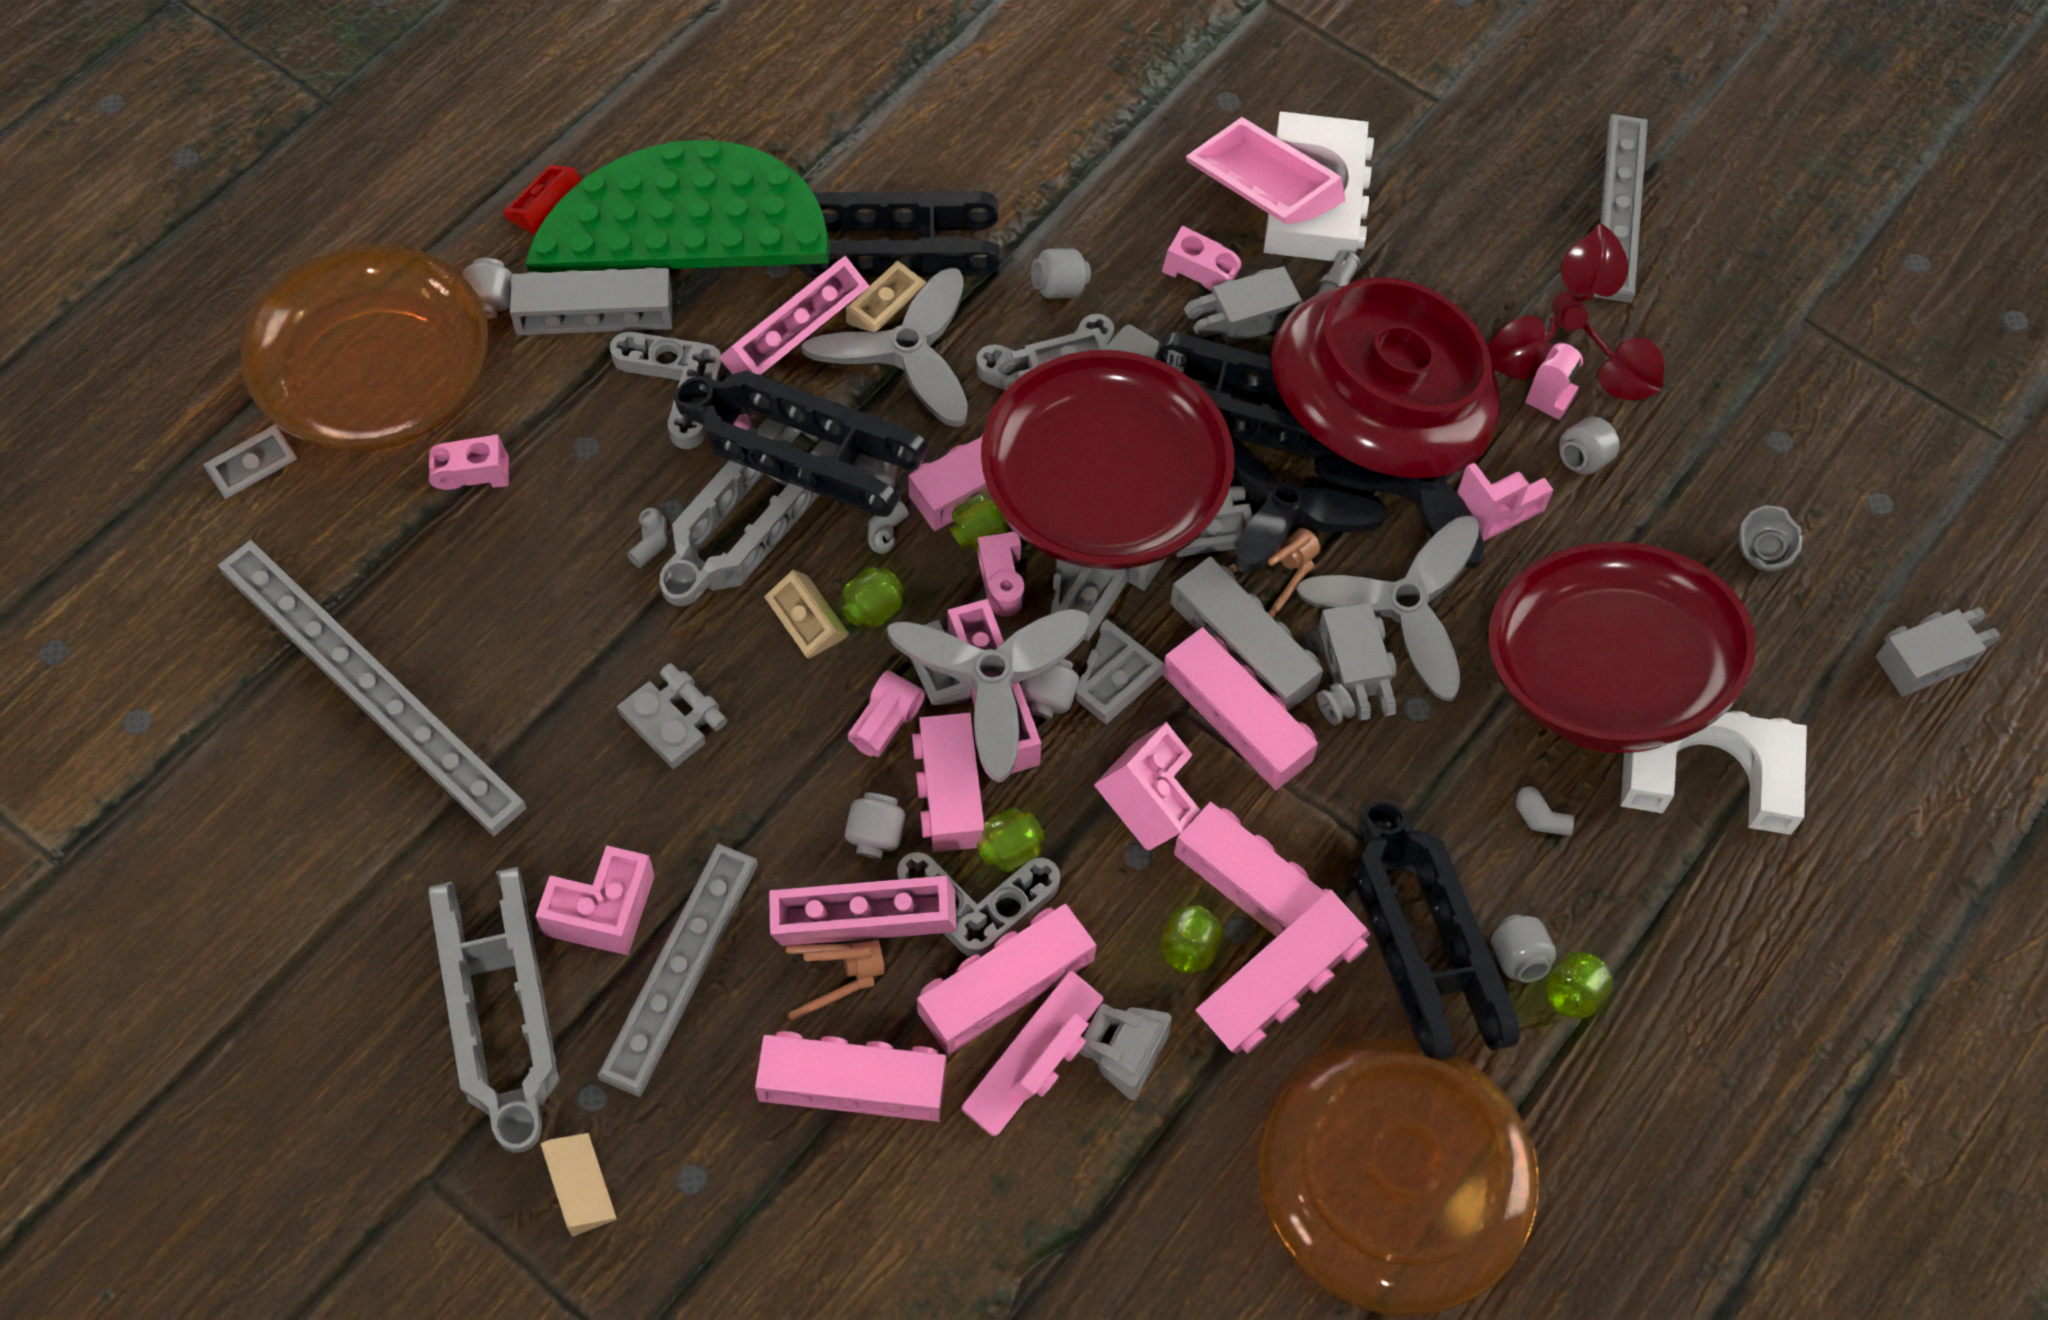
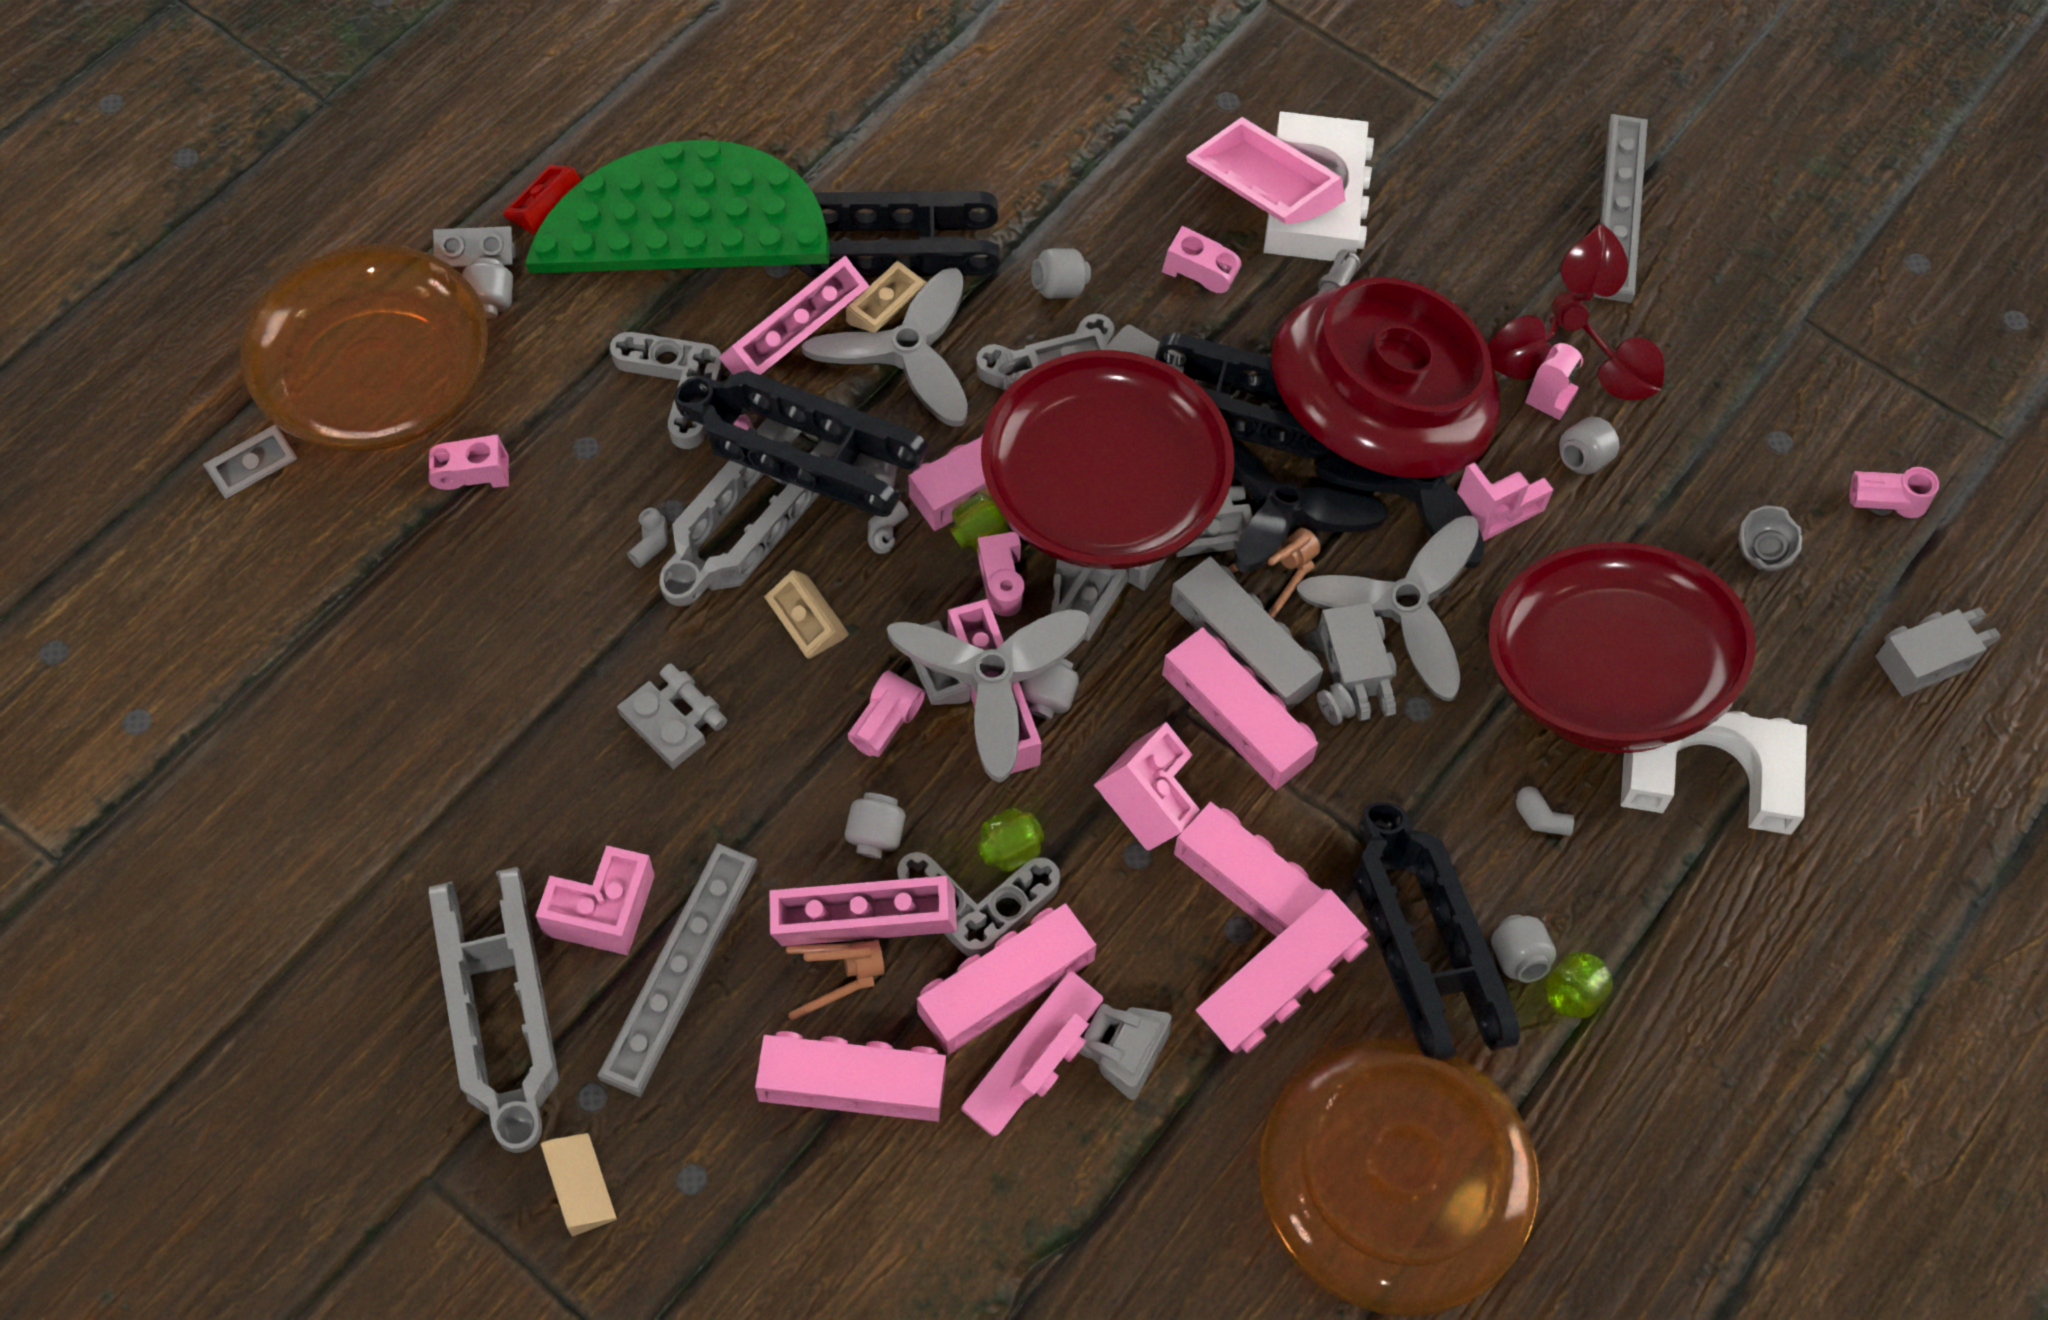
light grey plate [218,540,527,837] -> none
light grey brick [510,267,672,335] -> none
clear neon green head [841,567,904,629] -> none
bright pink brick [912,713,985,852] -> none
light grey wing [1075,619,1165,724] -> none
clear neon green head [1160,906,1223,973] -> none
light grey hinge [1184,266,1302,345] -> none
none -> light grey hinge [433,226,516,268]
none -> bright pink piece [1849,467,1939,518]

